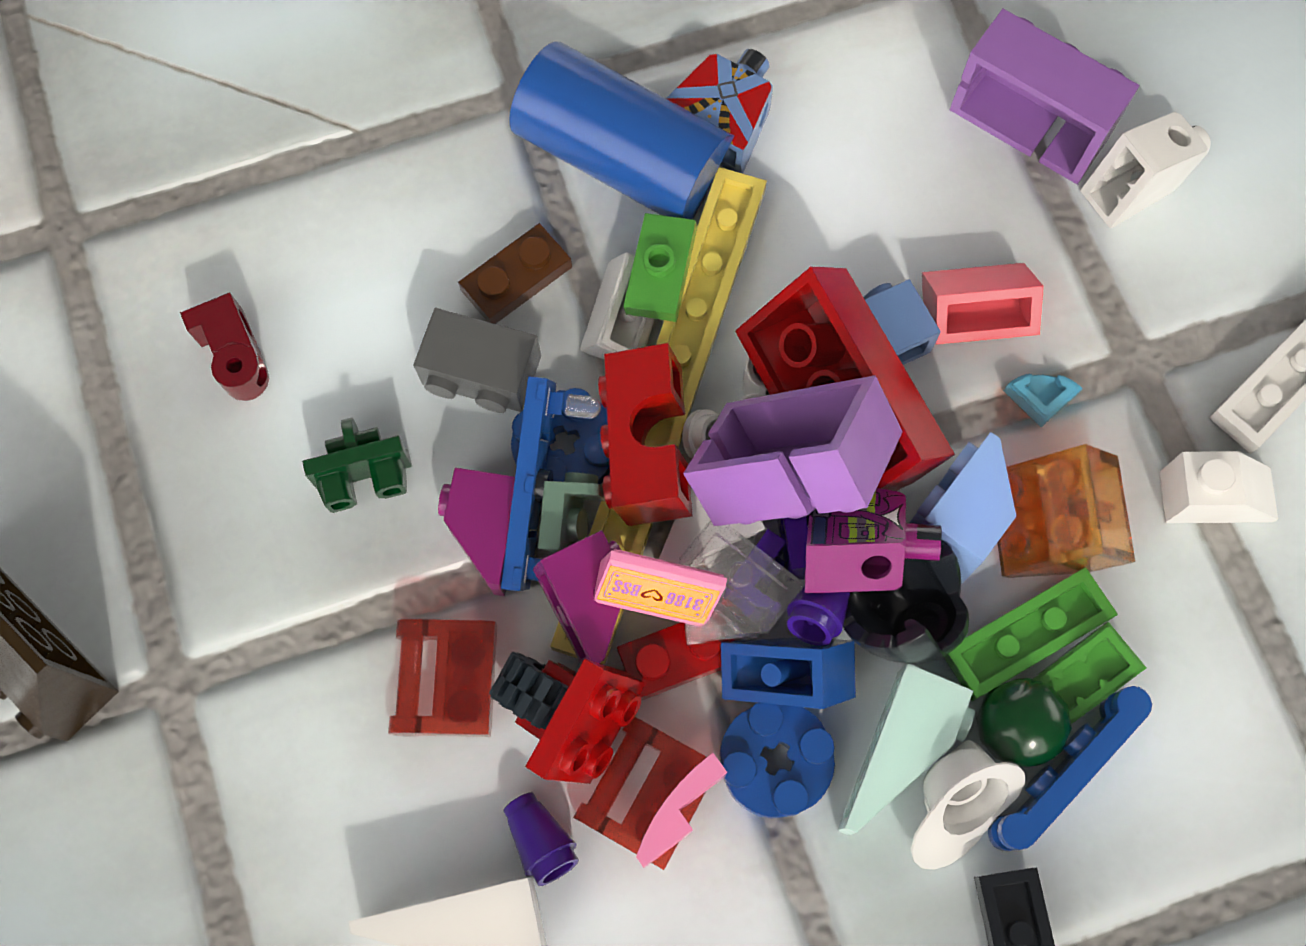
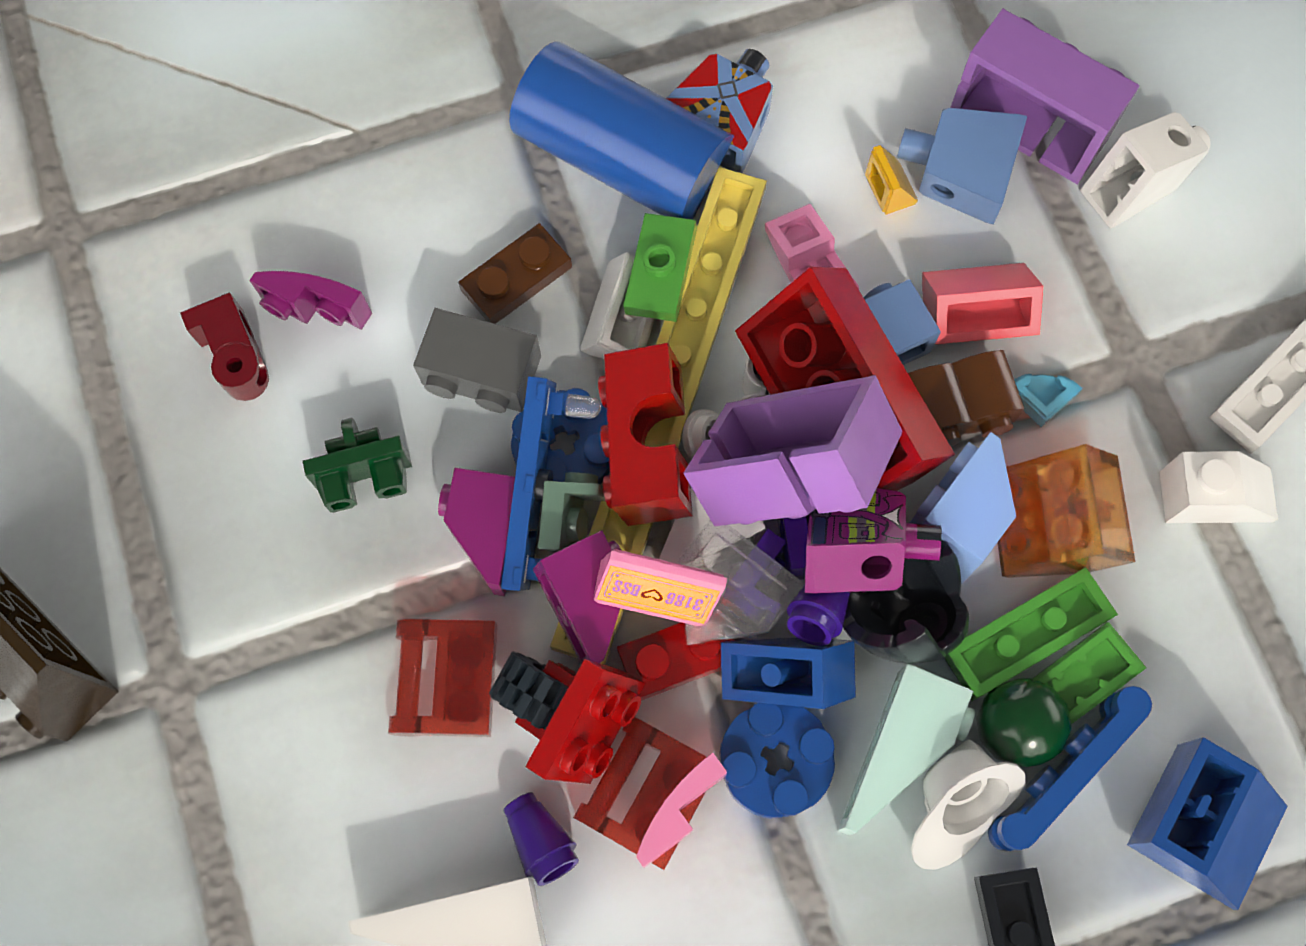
none -> magenta slope [249,271,372,330]
none -> bright pink slope [765,204,859,289]
none -> yellow slope [865,145,918,215]
none -> medium blue torso [897,108,1027,225]
none -> reddish brown brick [908,350,1024,447]
none -> blue slope [1127,737,1288,910]

